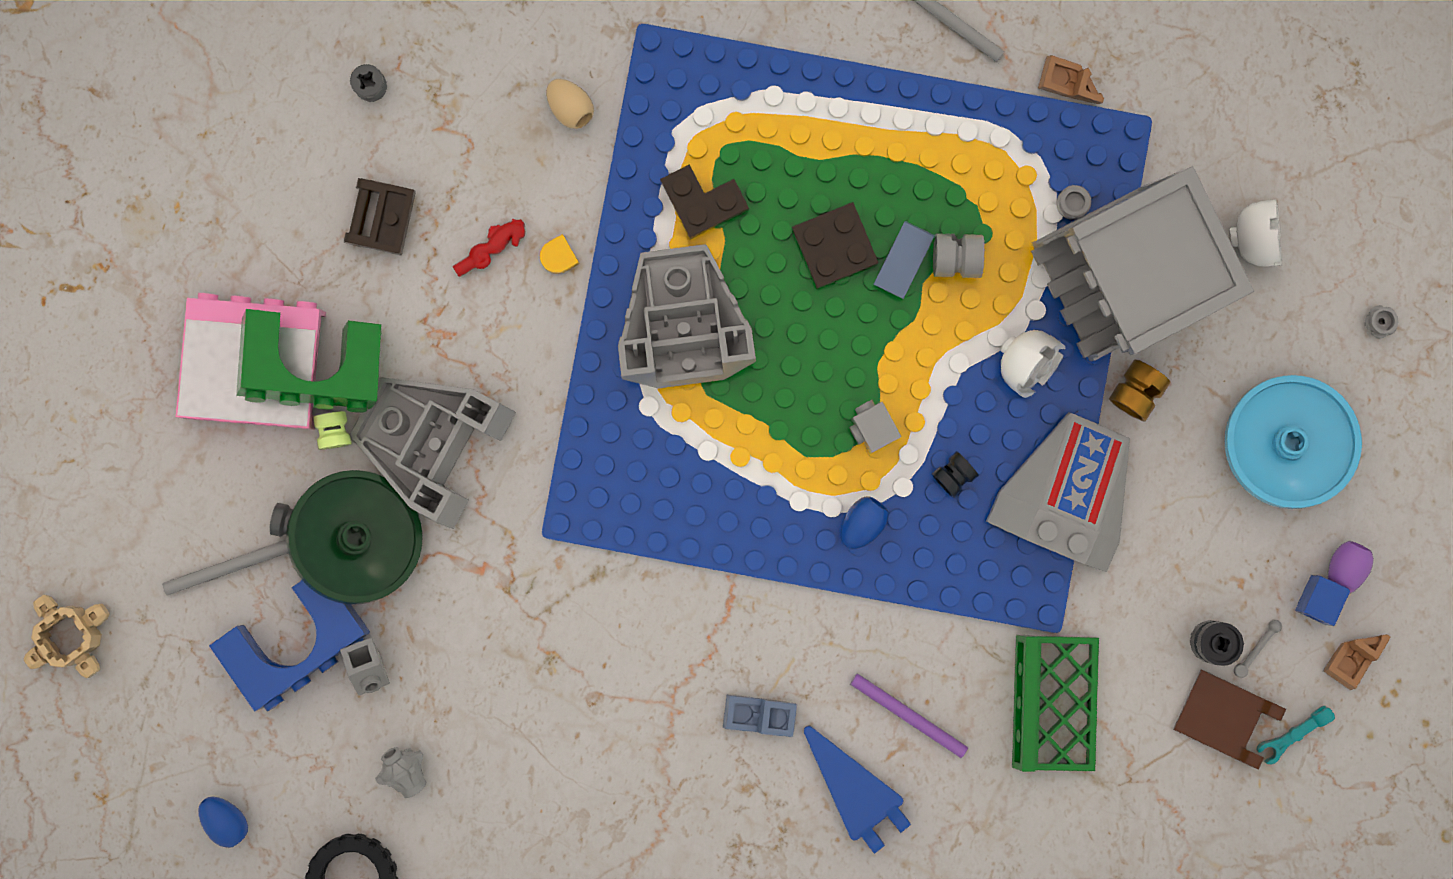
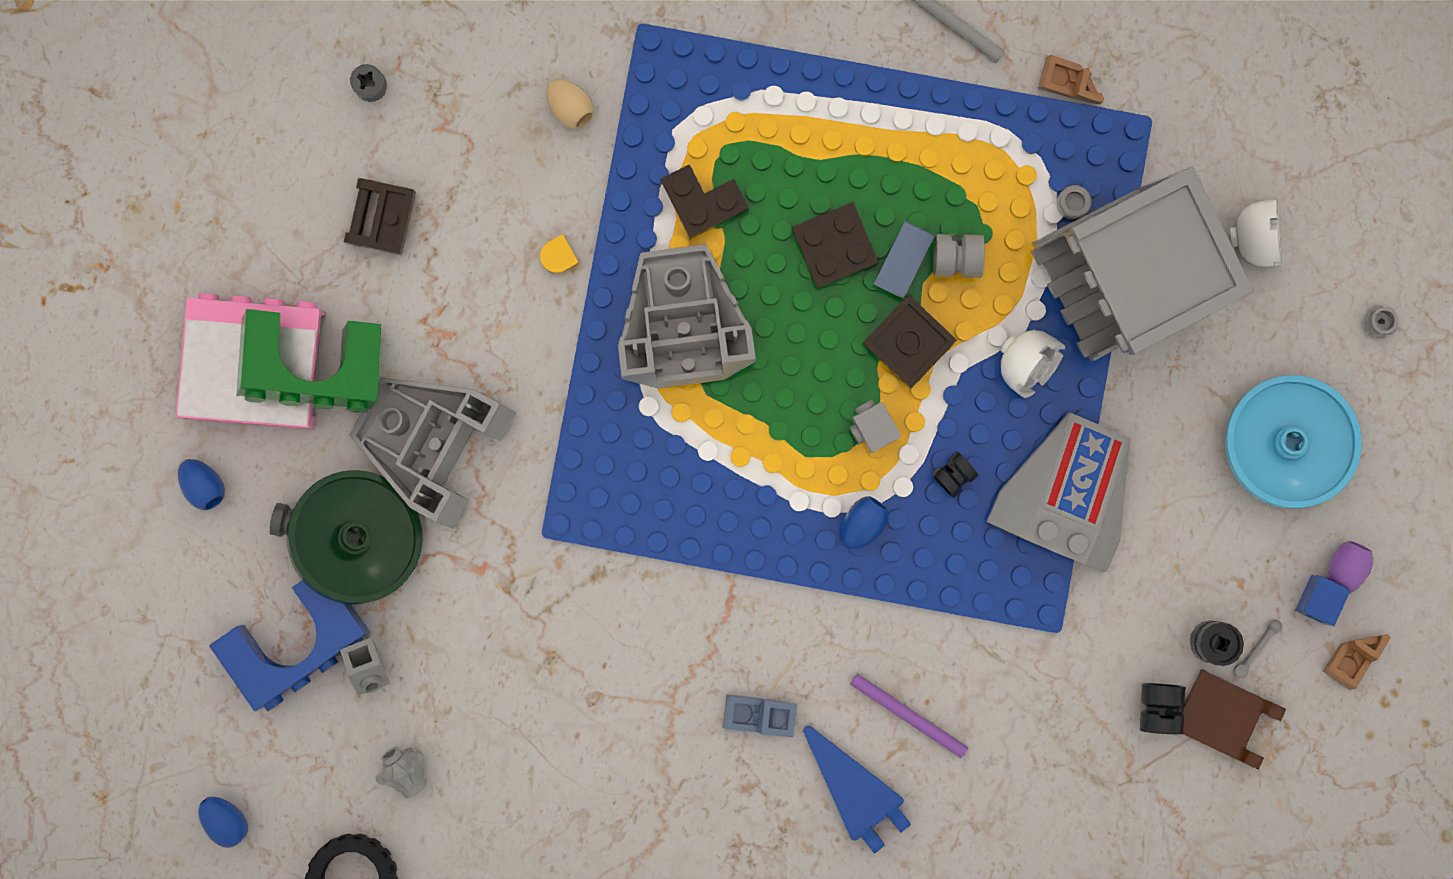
tan piece [23,595,110,678] -> none
light grey bar [162,540,288,595] -> none
yellowish green wheel [313,411,352,450] -> none
red animal [452,219,526,277] -> none
green fence [1012,635,1099,772] -> none
pearl gold wheel [1109,359,1171,422] -> none
teal piece [1256,706,1335,765] -> none
none -> blue animal [177,459,225,510]
none -> dark brown plate [862,295,957,389]
none -> black wheel [1140,683,1186,735]

